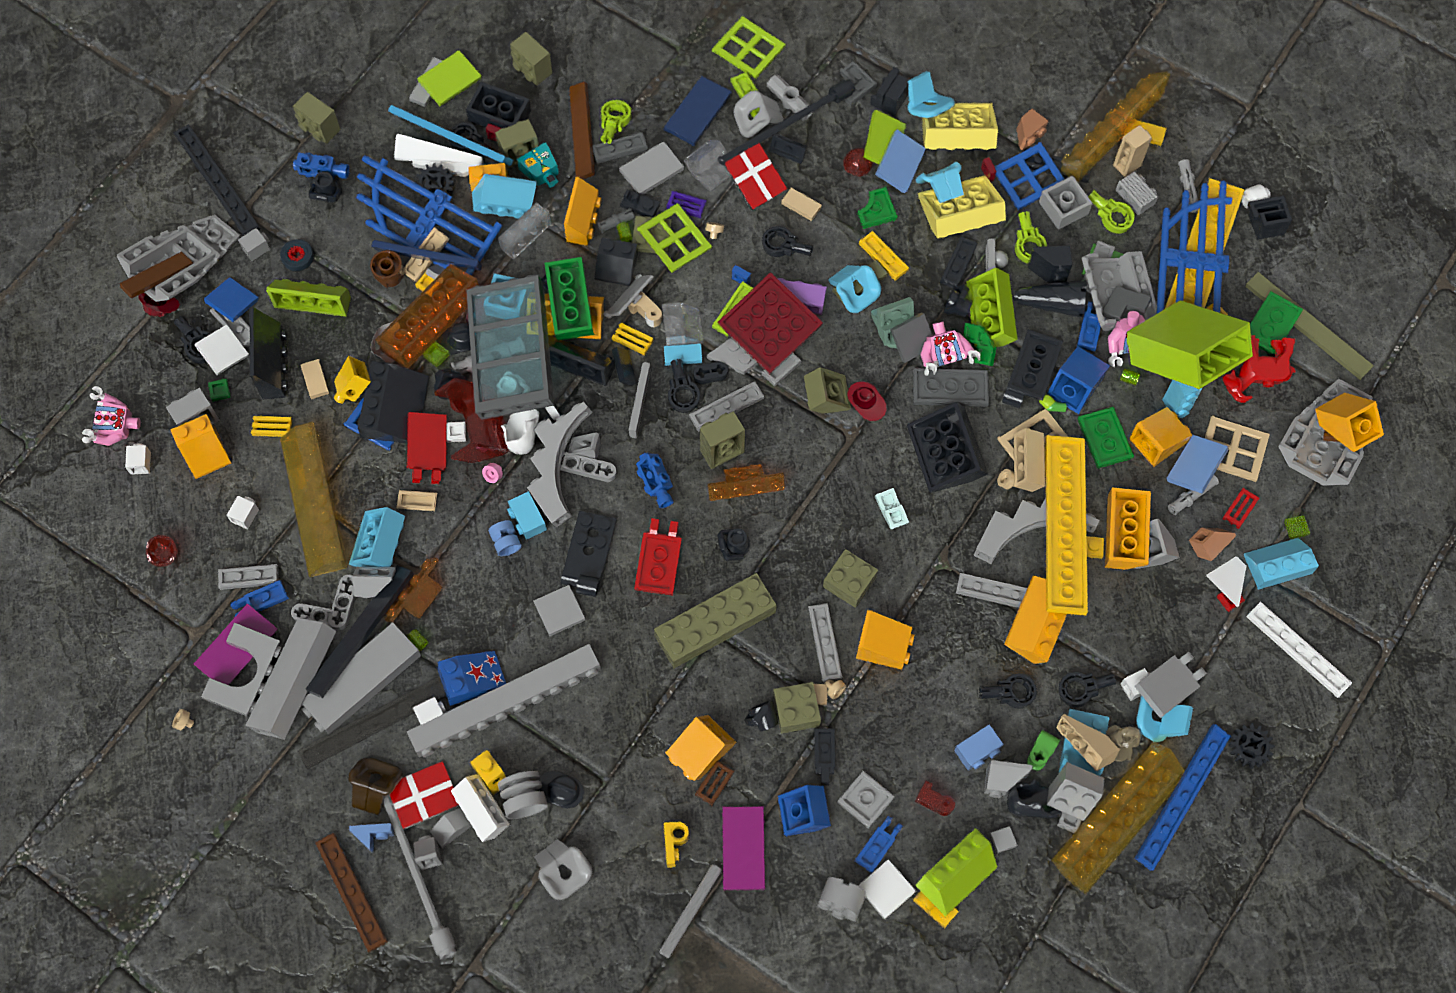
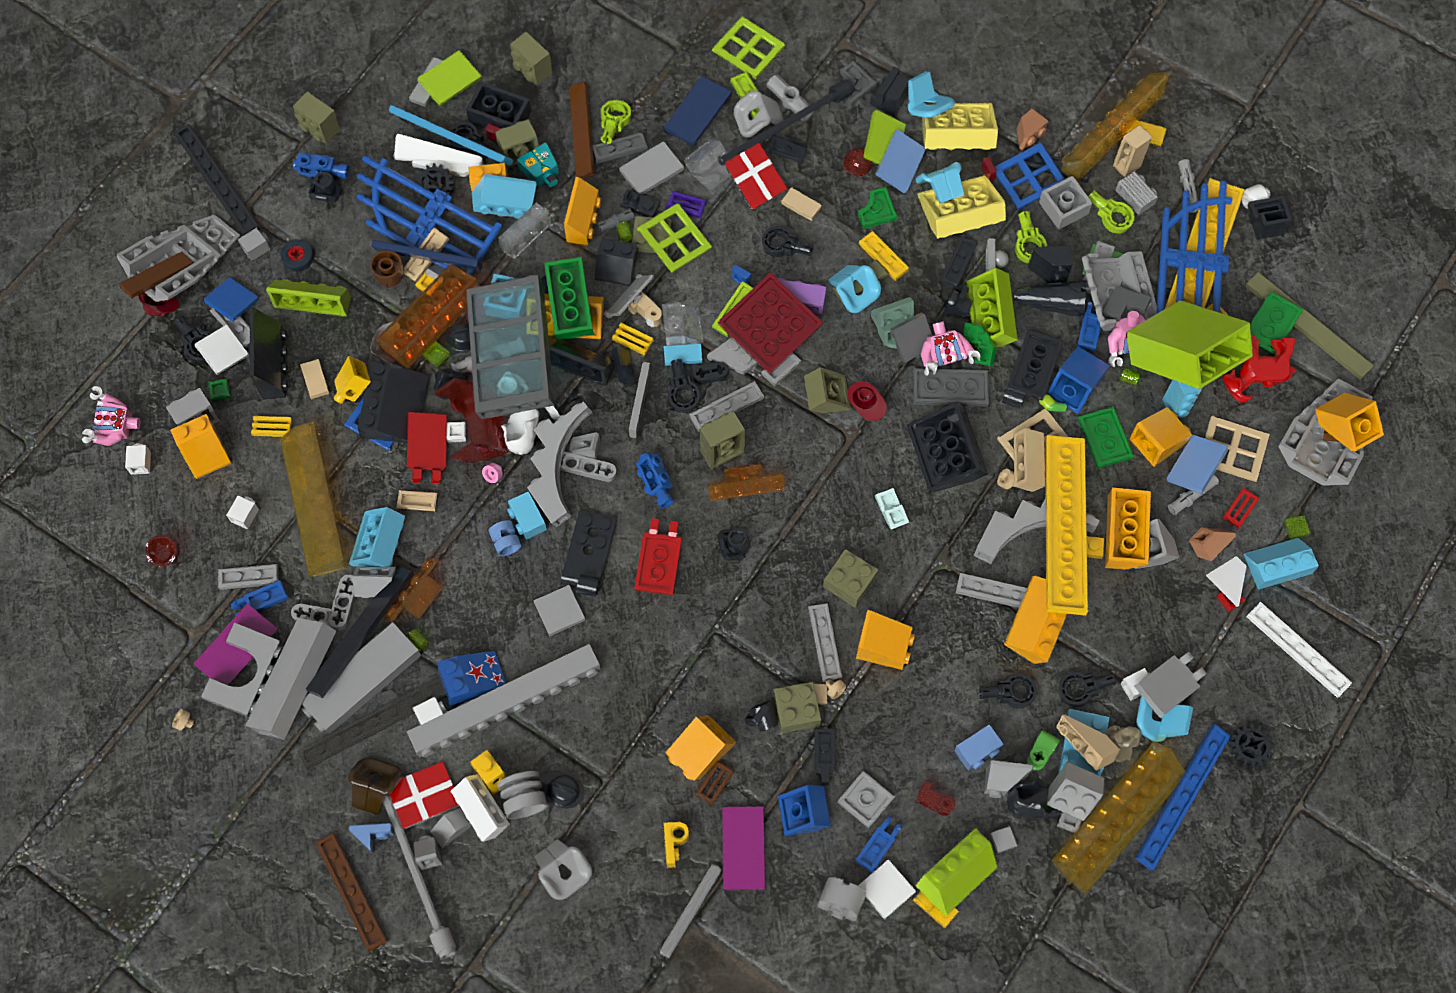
olive brick [654,573,777,668] -> none
tan tile [705,222,724,239] -> none

